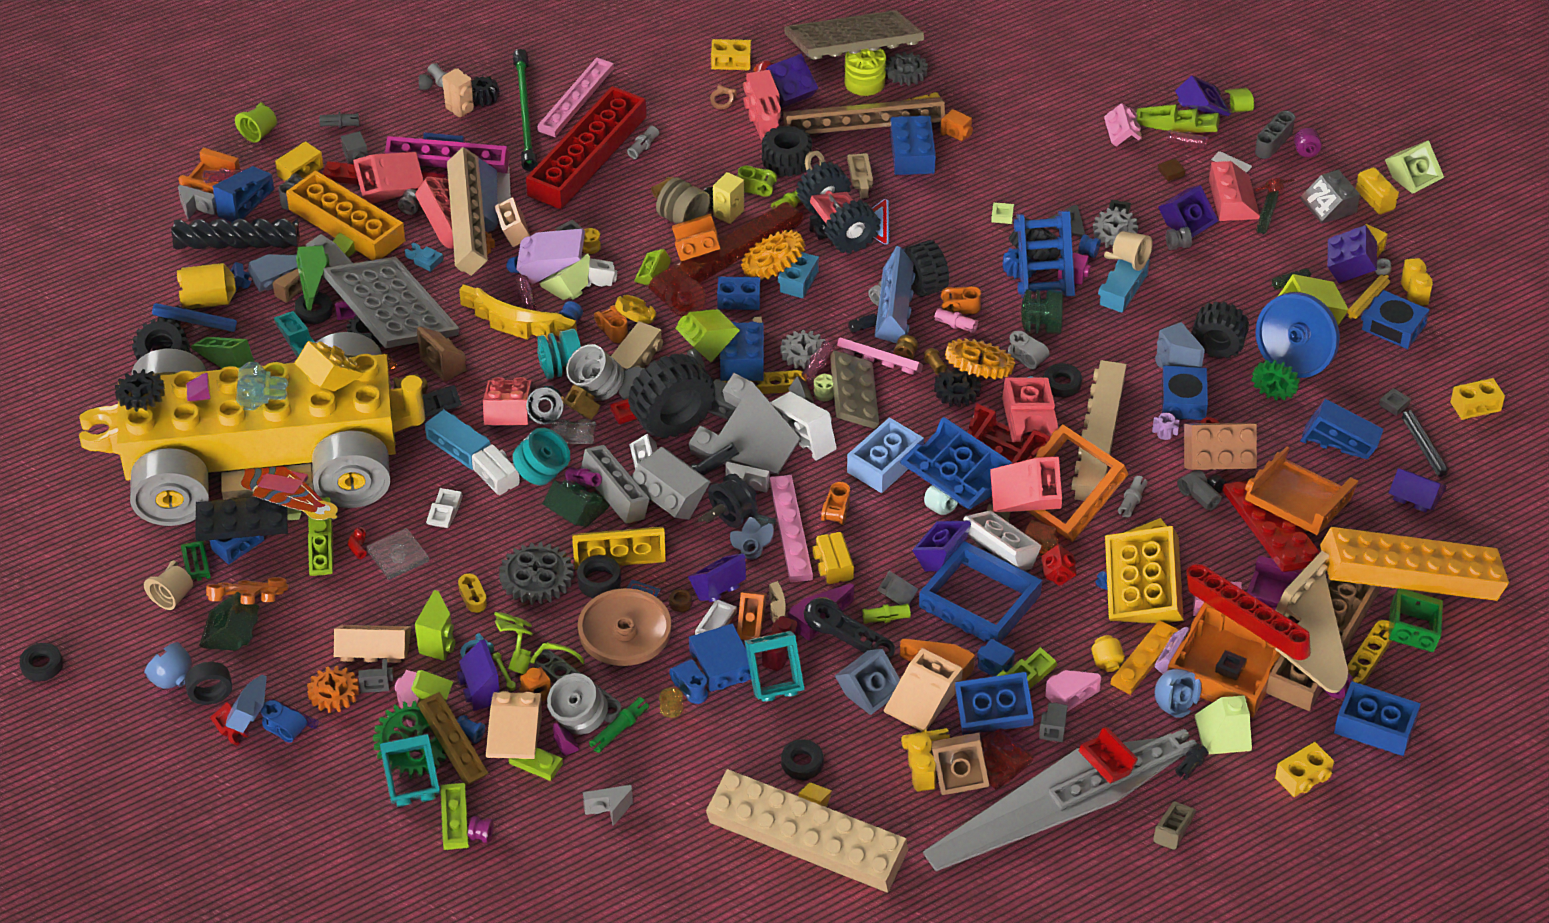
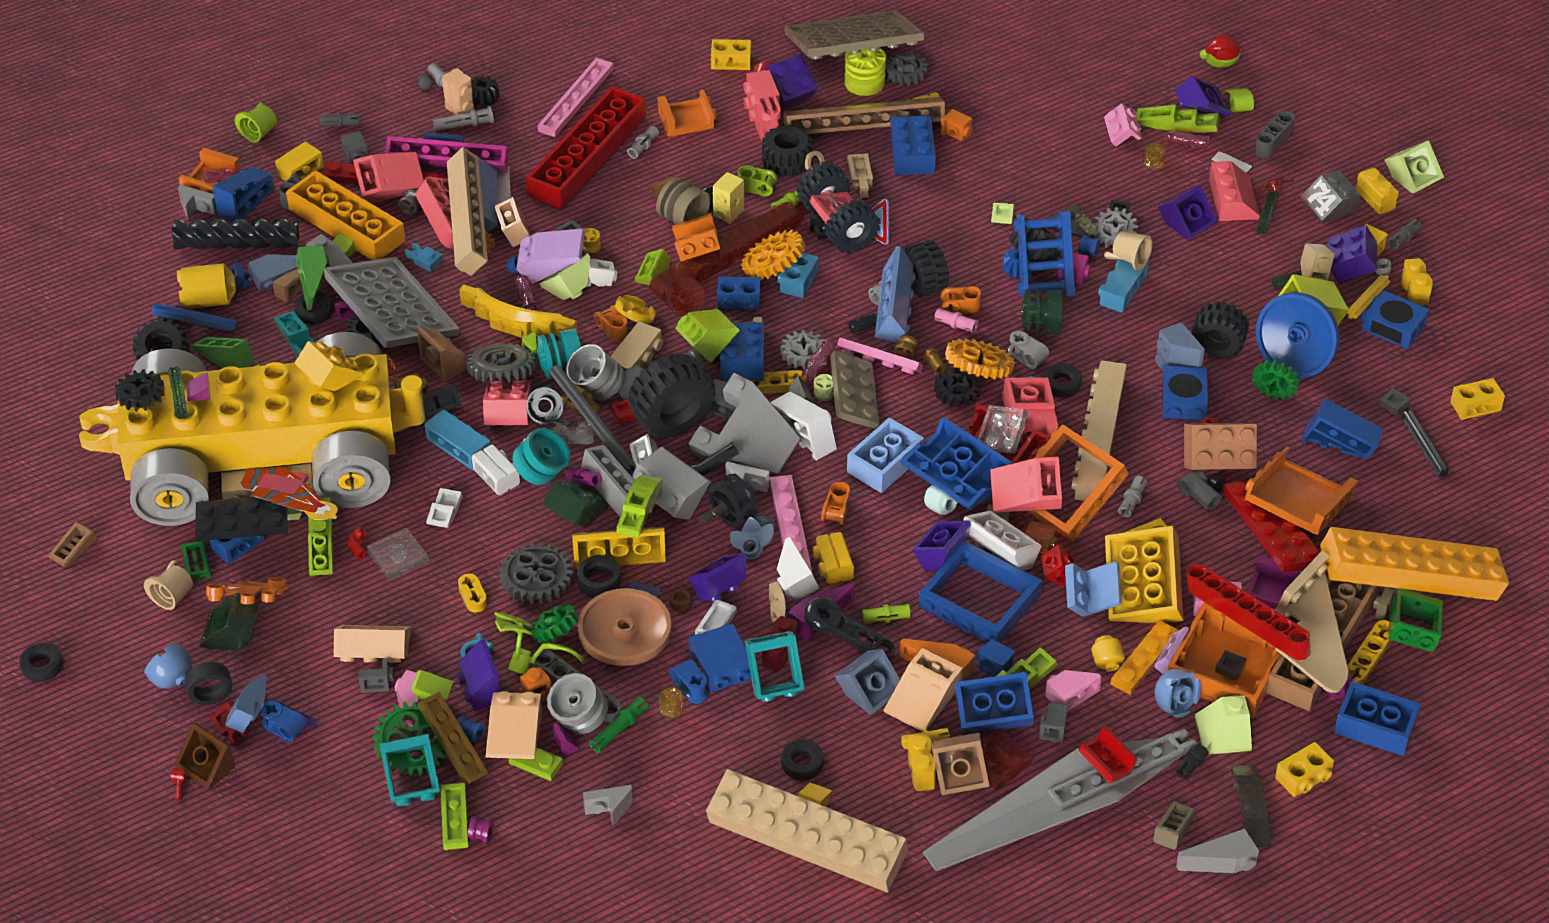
clear light blue hinge [236,362,288,411] -> none
orange gear [307,666,359,713] -> none
lime slope [415,590,455,661] -> none
lime hinge [492,652,516,691] -> none
hose [512,49,538,171] -> none
blue wheel [558,301,583,324] -> none
nougat piece [710,85,737,109] -> none
orange slope [737,591,767,640] -> none
flat silver panel [877,571,918,605] -> none
lavender gear [1152,413,1180,440] -> none
reddish brown tile [1158,158,1186,181] -> none
flat silver wheel [1166,227,1192,250] -> none
magenta head [1294,128,1322,158] -> none
dark purple slope [1389,468,1447,512] -> none
none -> medium nougat slope [48,521,97,568]
none -> clear green axle [168,366,188,419]
none -> red hand [170,767,187,801]
none -> reddish brown slope [174,723,235,789]
none -> light grey pin [432,106,494,132]
none -> dark grey gear [466,343,537,384]
none -> lime slope [522,332,538,364]
none -> green gear [530,604,579,643]
none -> dark grey axle [549,365,635,471]
none -> lime slope [617,475,663,538]
none -> orange panel [657,89,717,137]
none -> white slope [777,537,820,602]
none -> clear plate [978,405,1029,453]
none -> medium blue bracket [1065,562,1122,617]
none -> olive axle [1075,213,1098,235]
none -> clear yellow wheel [1144,143,1165,169]
none -> light grey slope [1176,828,1259,873]
none -> red piece [1200,34,1241,68]
none -> clear smoke slope [1231,765,1271,847]
none -> tan slope [1300,243,1335,281]
none -> dark tan plate [1373,587,1394,620]
none -> dark grey pin [1387,219,1422,249]

